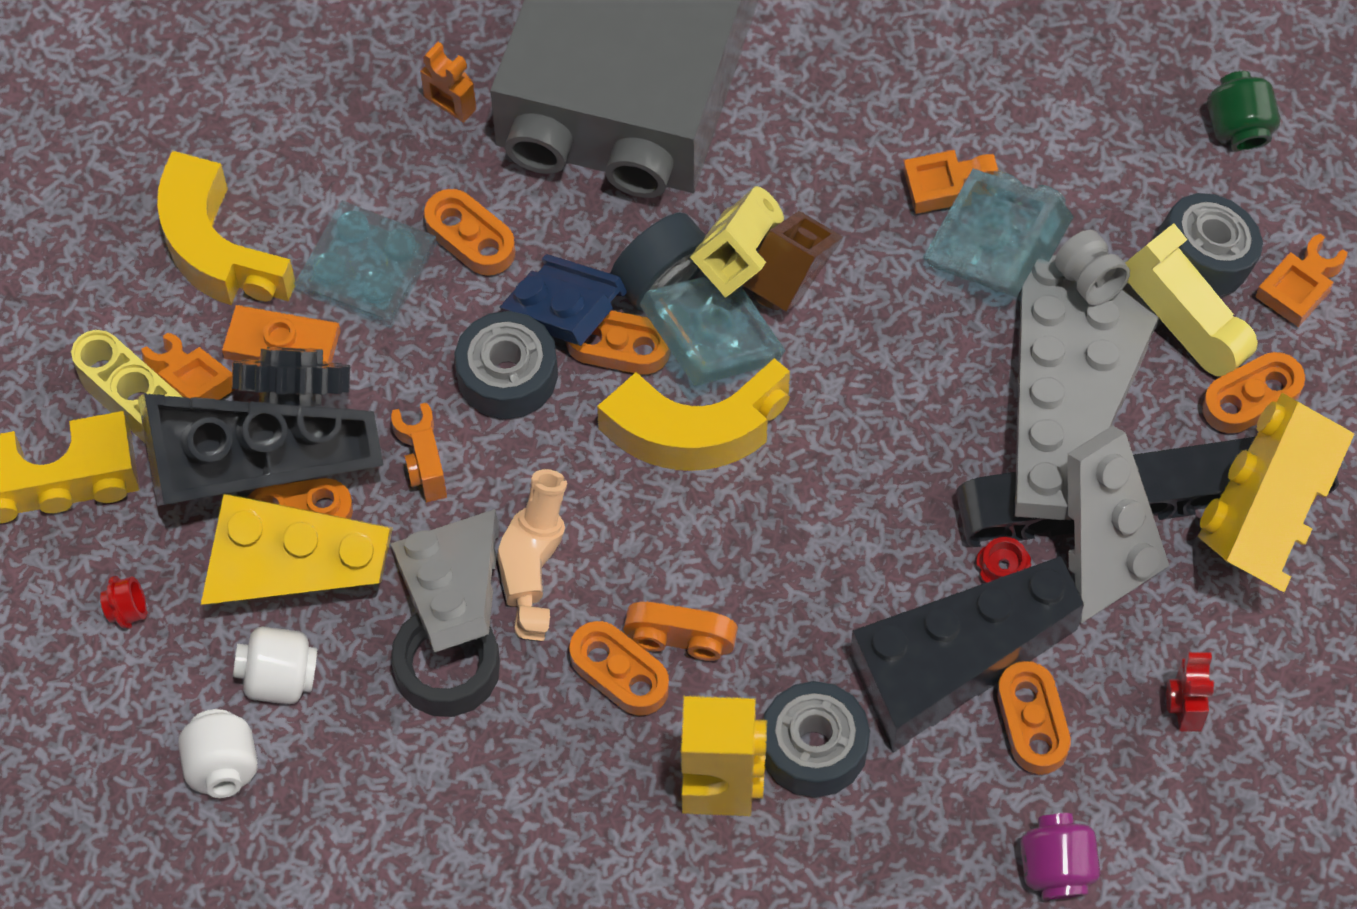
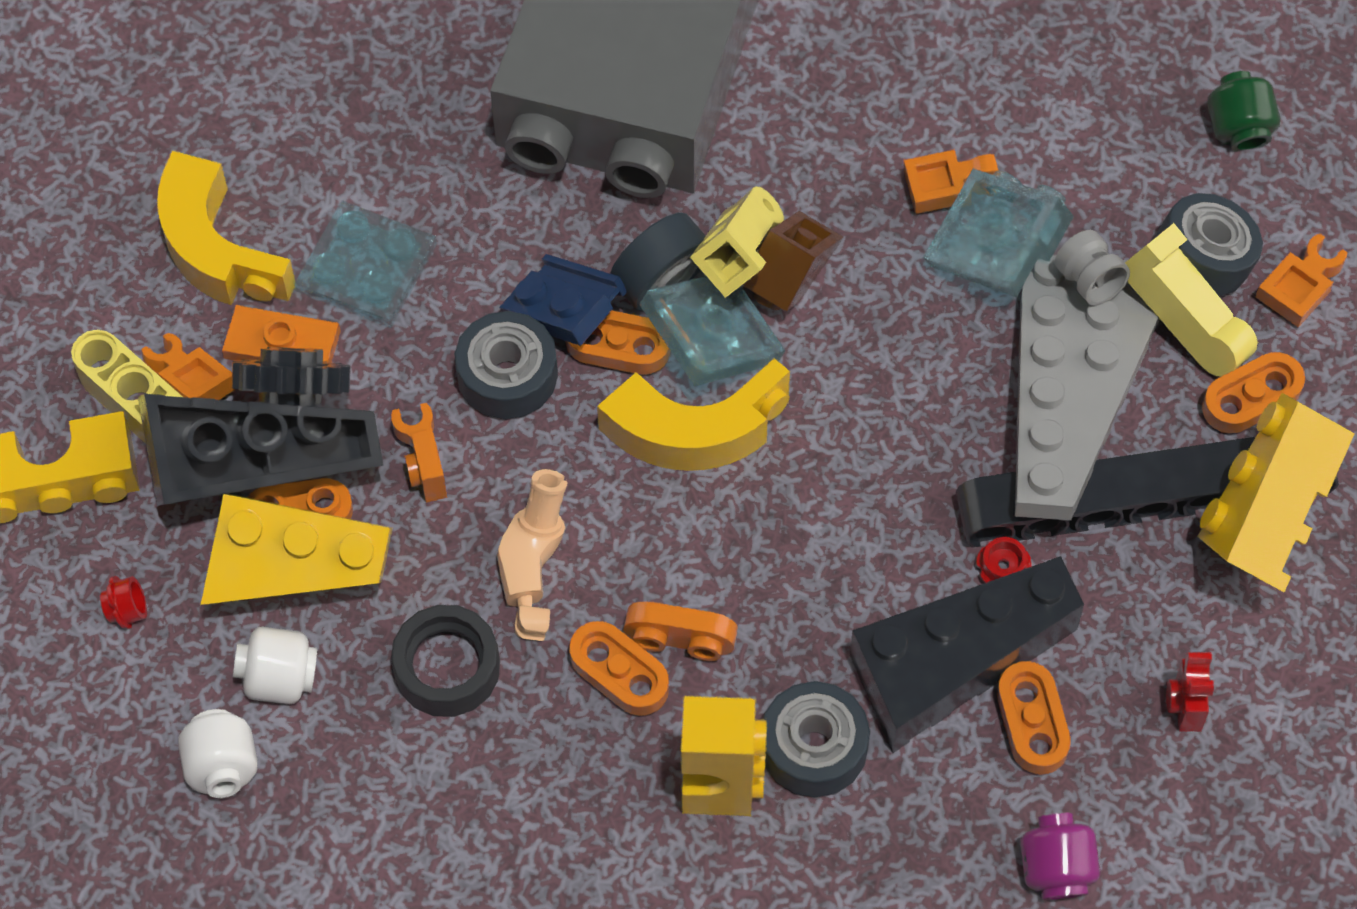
light grey wing [391,509,499,652] -> none
orange plate [420,42,476,123] -> none
orange plate [424,189,515,275] -> none
light grey wing [1068,425,1170,623] -> none

